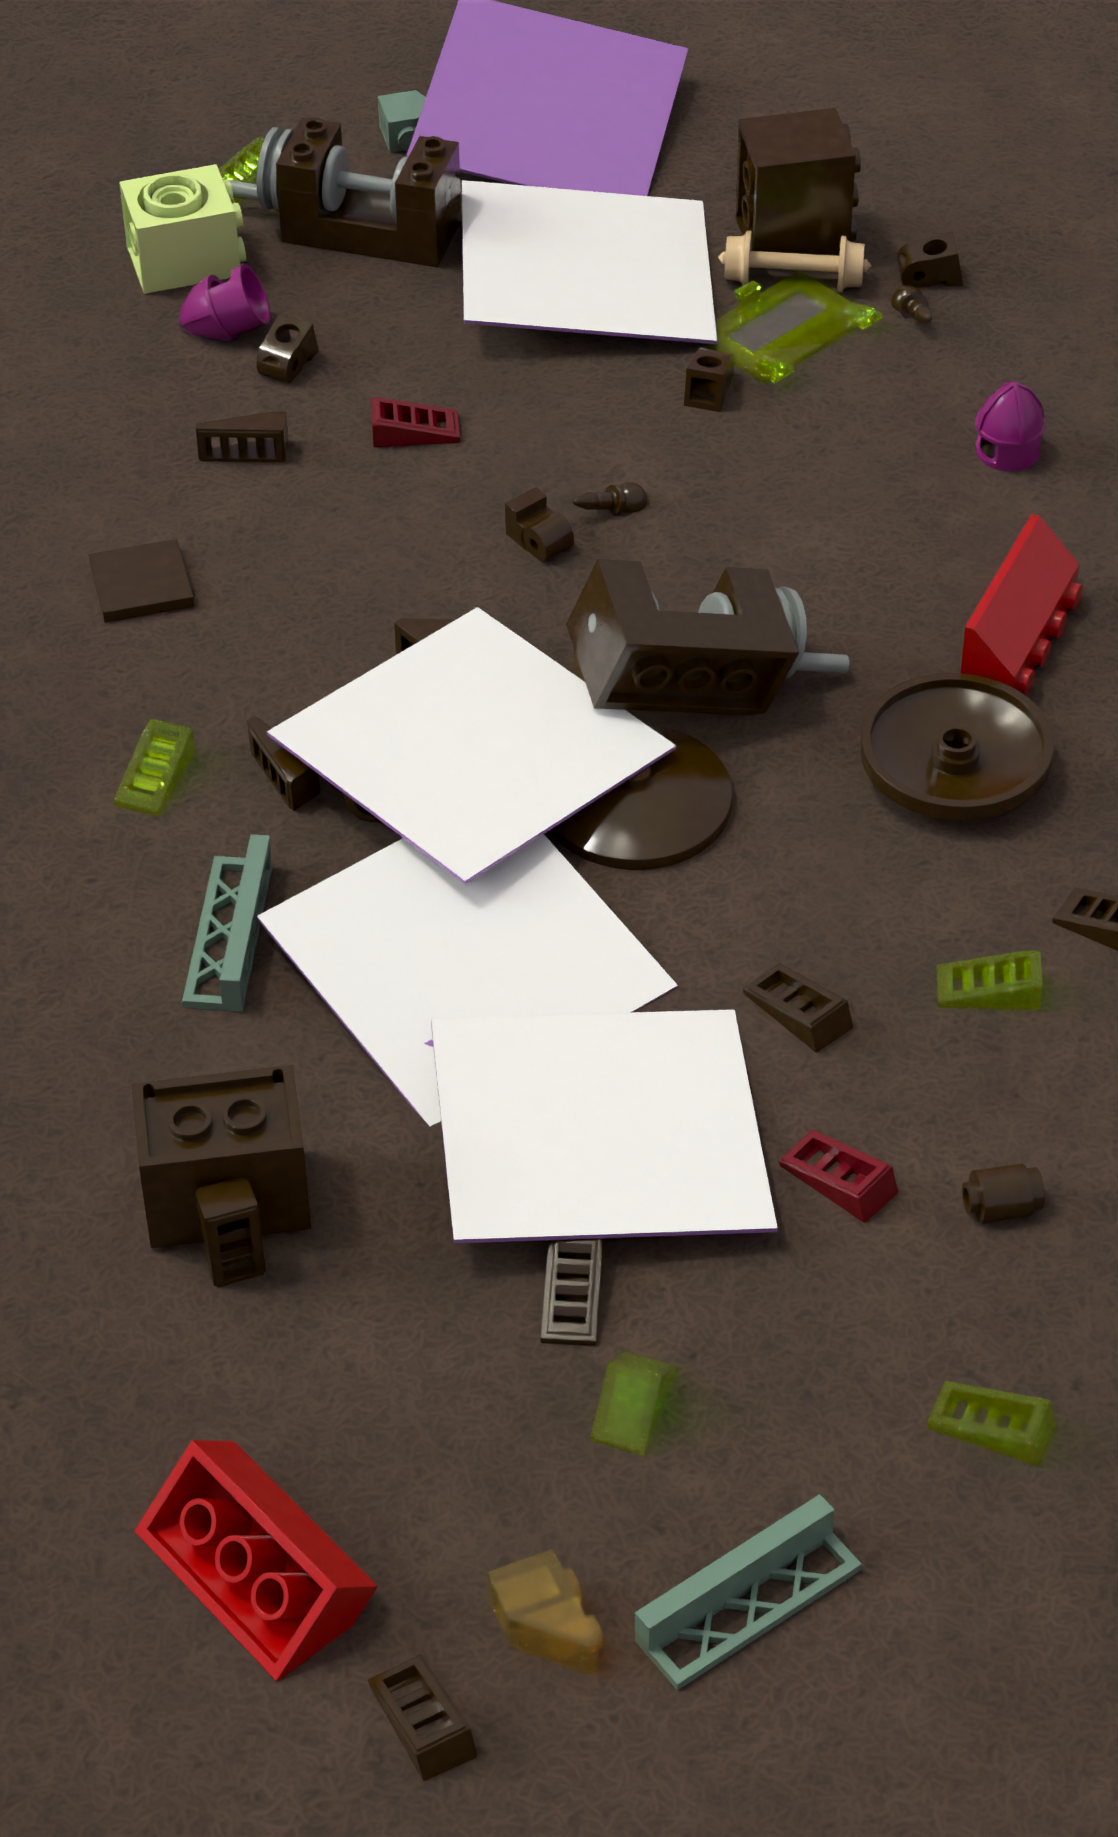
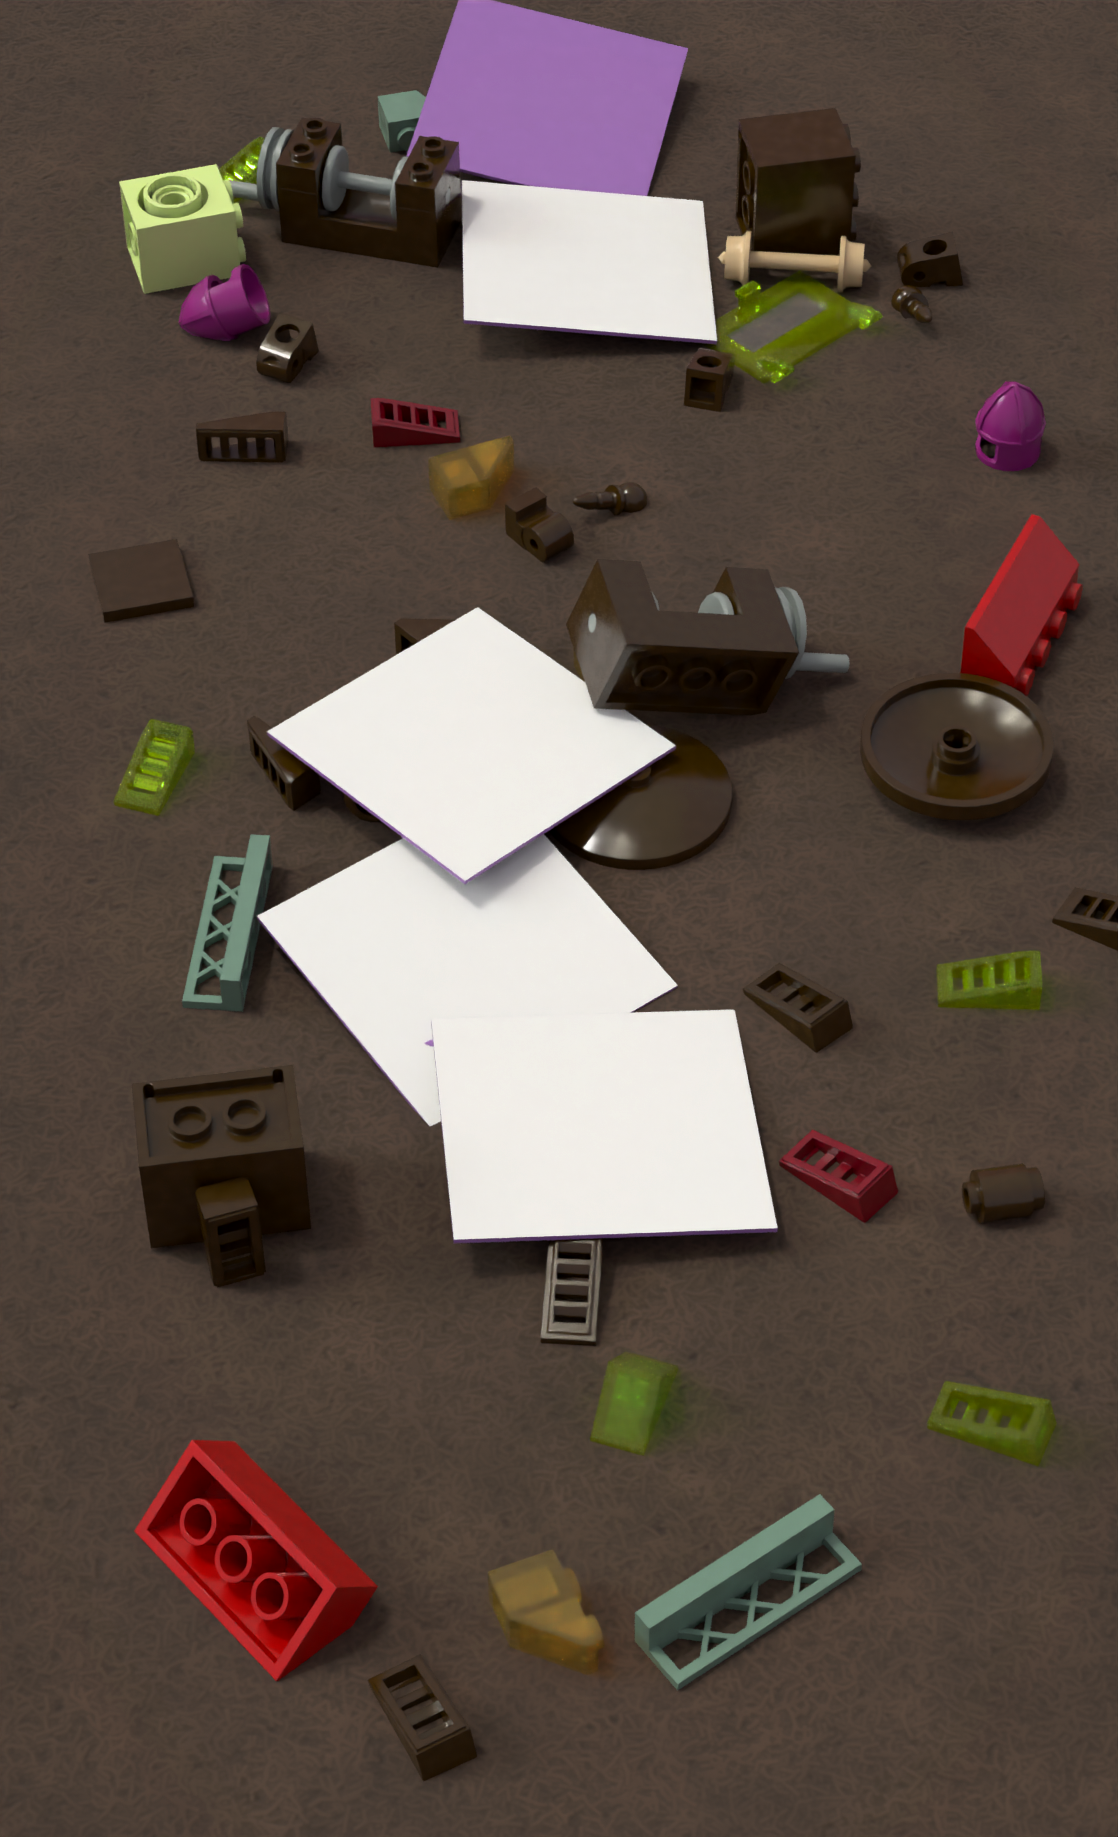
none -> clear yellow slope [428,435,514,520]

